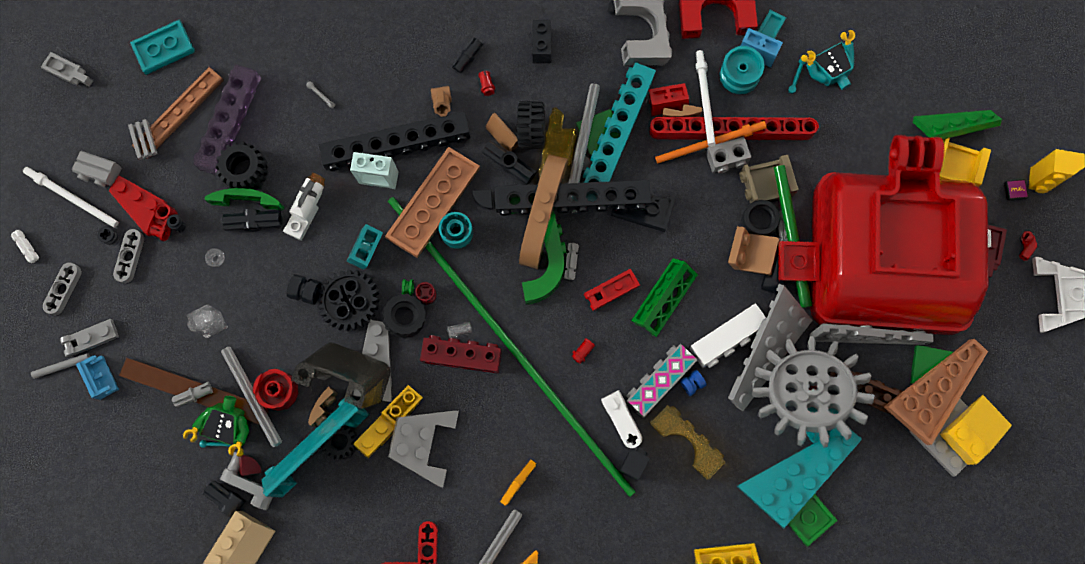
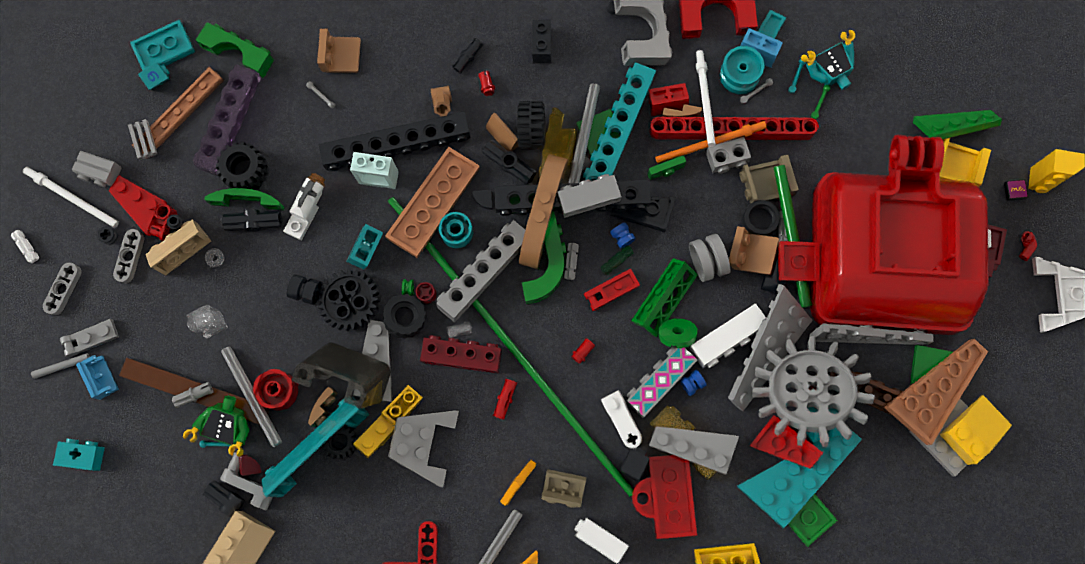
light grey hinge [41,52,93,87] -> none
none -> teal brick [53,439,105,471]
none -> teal brick [138,62,170,90]
none -> tan slope [146,220,211,276]
none -> green arch [196,22,274,78]
none -> medium nougat bracket [317,29,361,73]
none -> light grey brick [436,220,525,323]
none -> red pin [492,379,517,420]
none -> dark tan bracket [541,469,586,508]
none -> light grey brick [558,174,621,218]
none -> white brick [574,518,629,564]
none -> clear green axle [601,245,634,275]
none -> blue wheel [610,222,636,249]
none -> red plate [632,455,697,539]
none -> green plate [647,155,686,180]
none -> light grey wing [649,426,739,475]
none -> green tile [659,318,697,348]
none -> light grey wheel [689,233,730,282]
none -> light grey hinge [740,79,773,104]
none -> red wing [750,415,823,469]
none -> green hinge [811,85,831,120]

